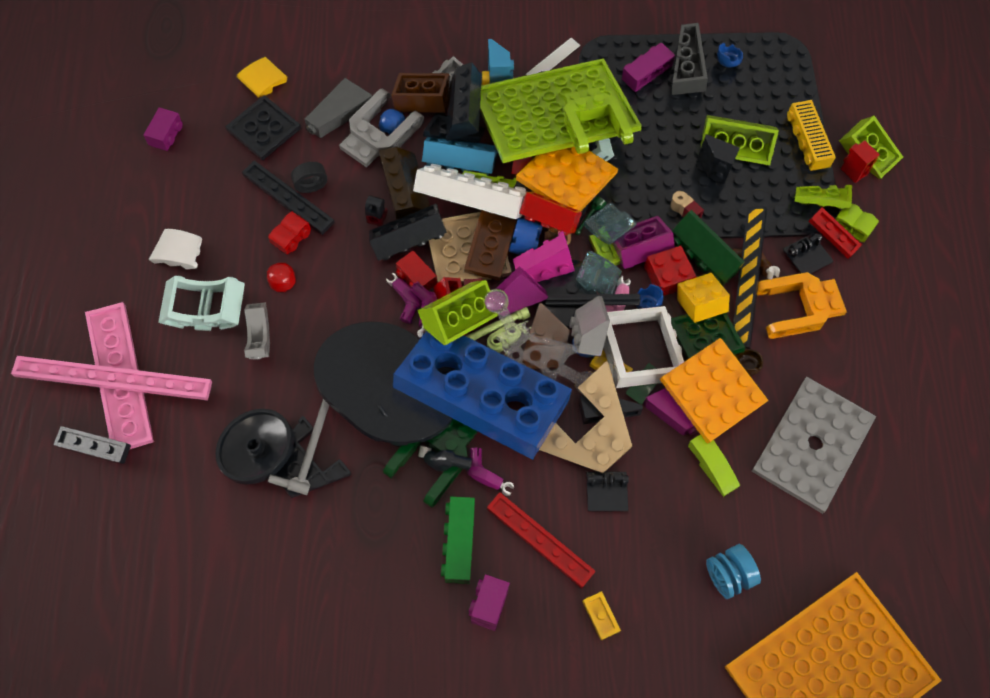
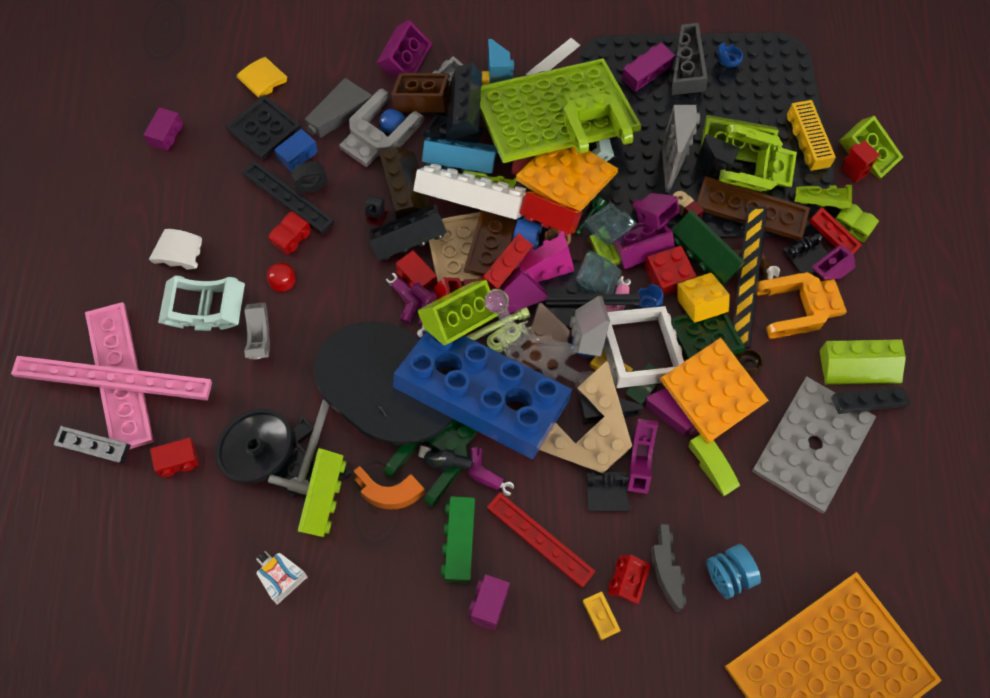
none -> red brick [150,437,200,477]
none -> torso [256,551,307,605]
none -> blue brick [274,129,318,172]
none -> lime slope [298,448,347,537]
none -> orange arch [354,466,425,510]
none -> magenta slope [377,20,432,78]
none -> red brick [480,234,533,292]
none -> red bracket [608,555,651,604]
none -> magenta arch [628,419,658,494]
none -> magenta torso [632,193,679,230]
none -> dark grey slope [651,524,686,612]
none -> light grey slope [662,105,700,192]
none -> reddish brown plate [697,176,810,241]
none -> lime plate [719,125,797,192]
none -> magenta slope [812,245,856,280]
none -> lime slope [819,340,906,385]
none -> black plate [831,387,911,414]

